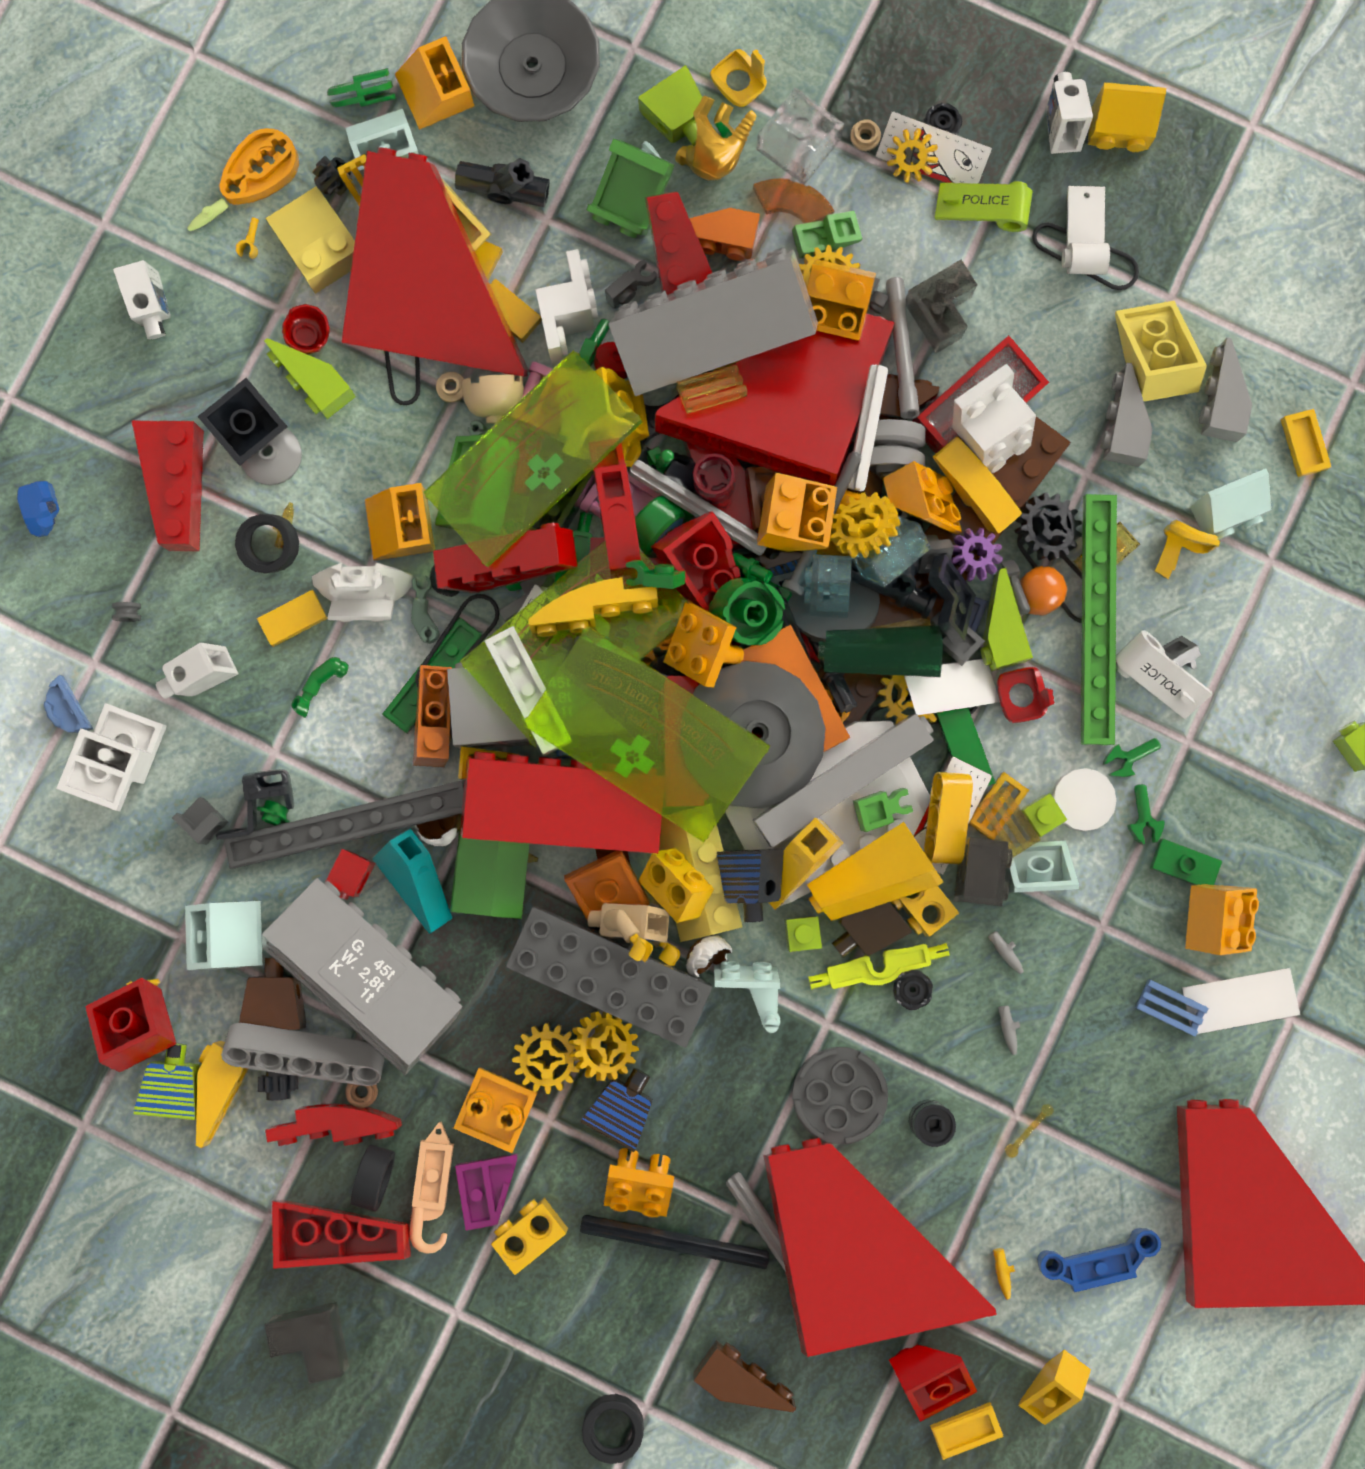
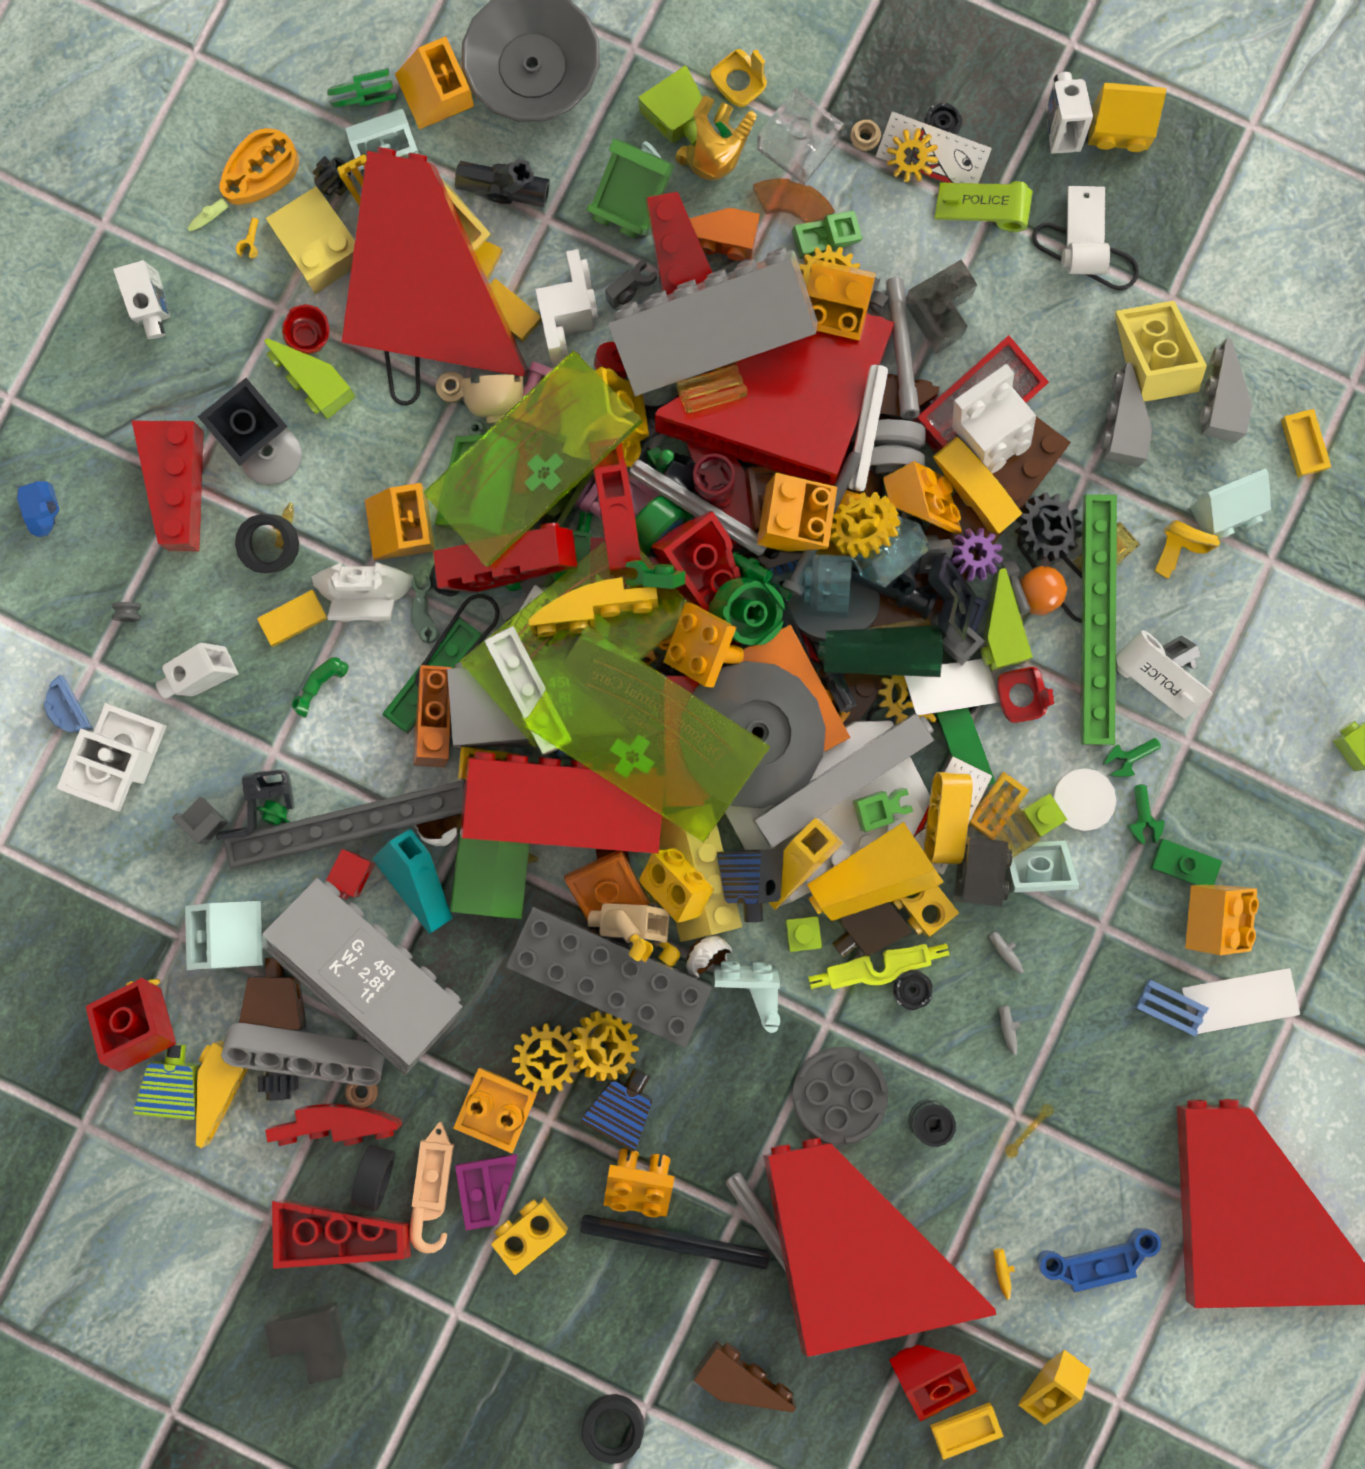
green bar [576,318,610,371] -> none

